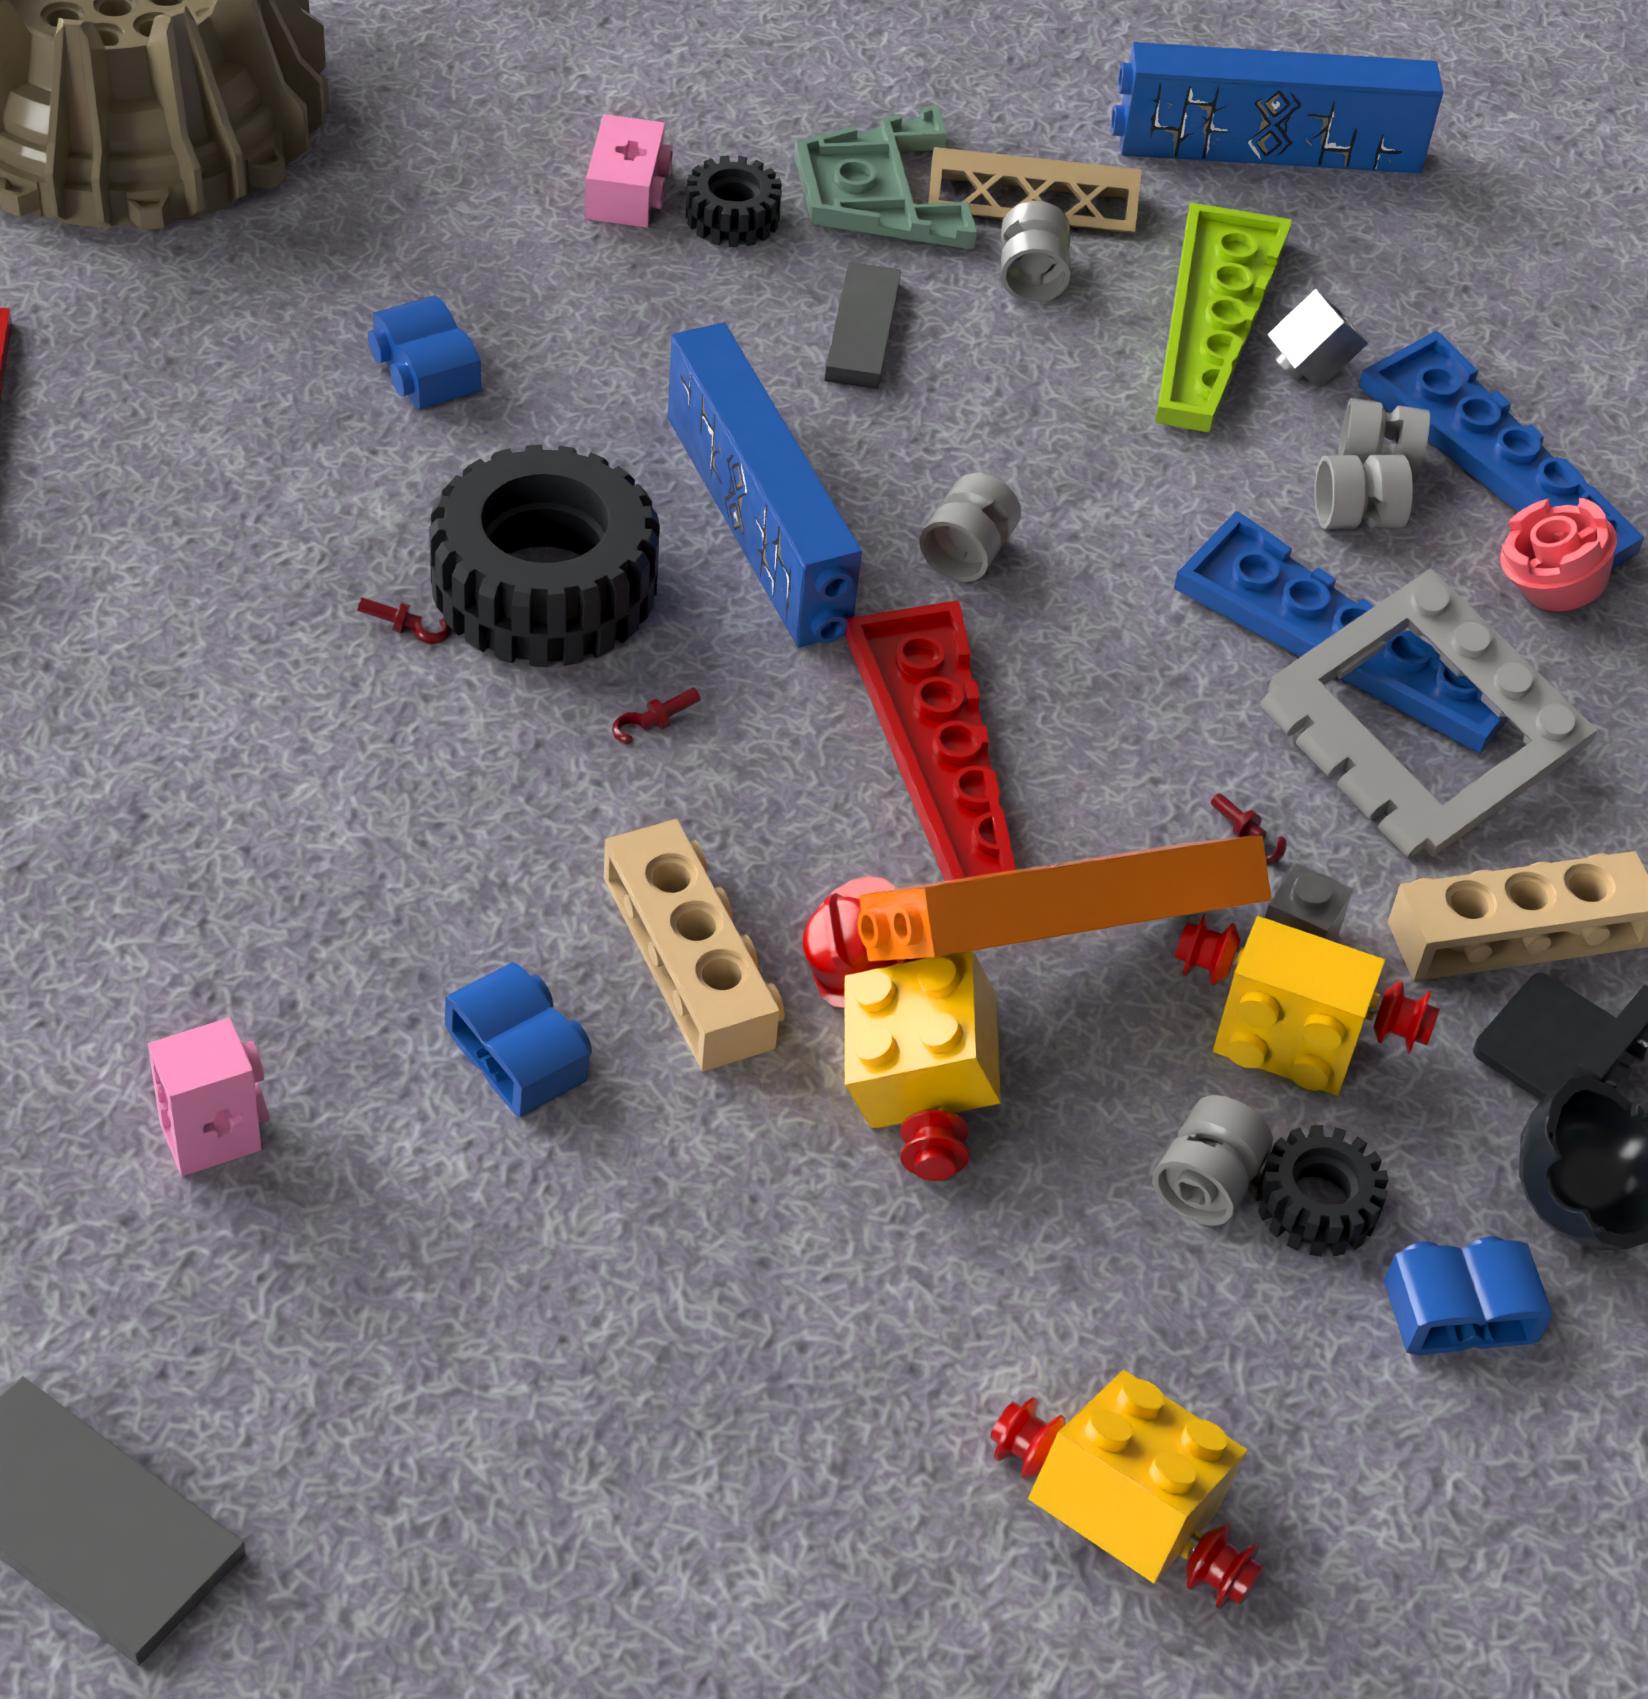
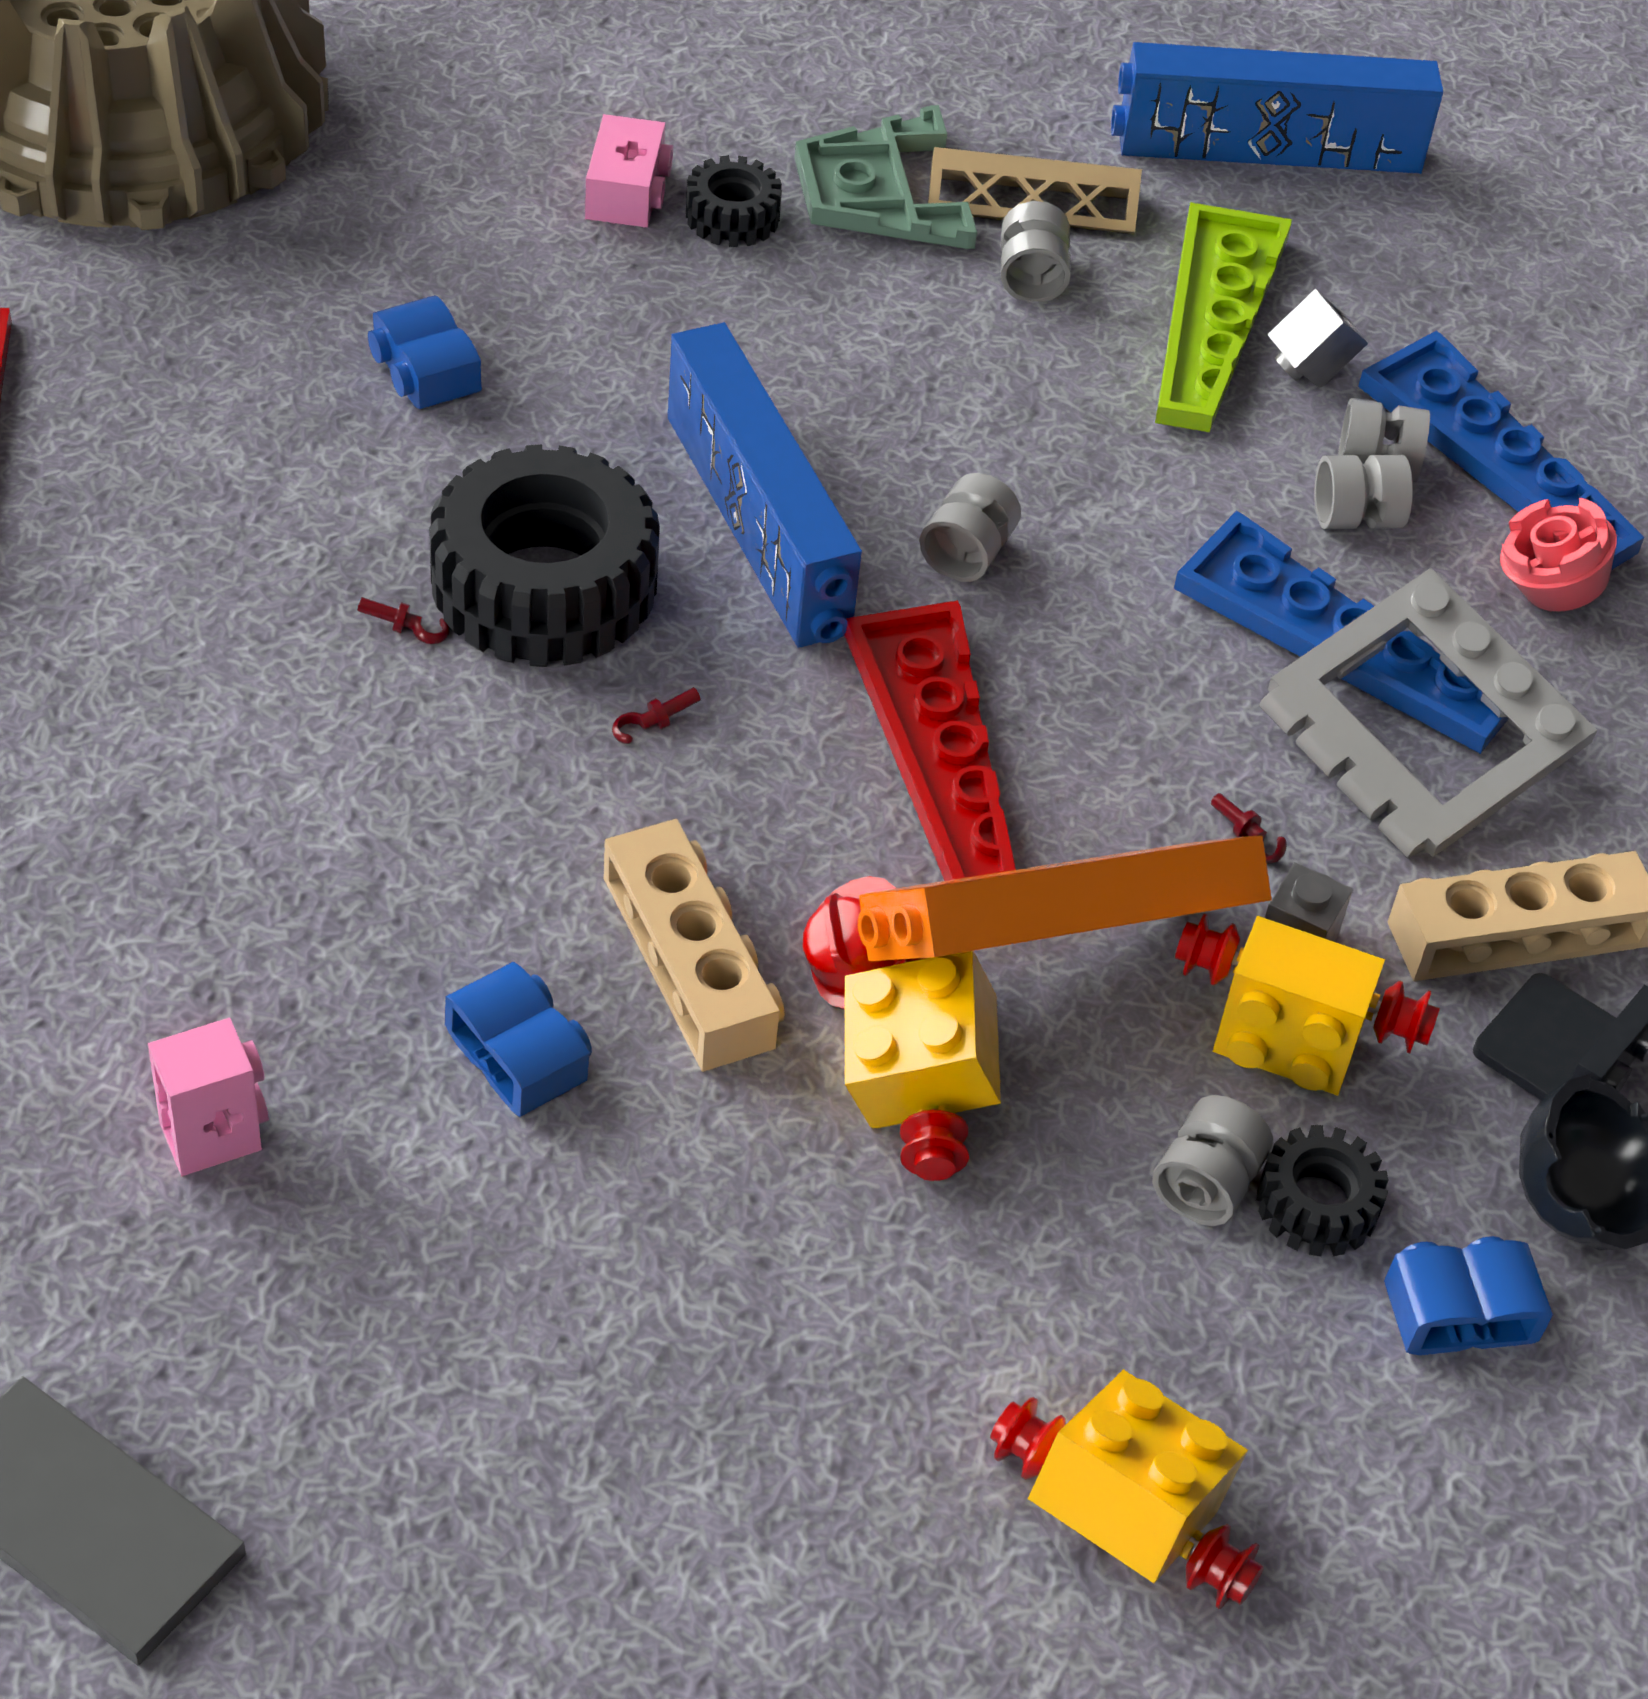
dark grey tile [824,262,901,389] -> none

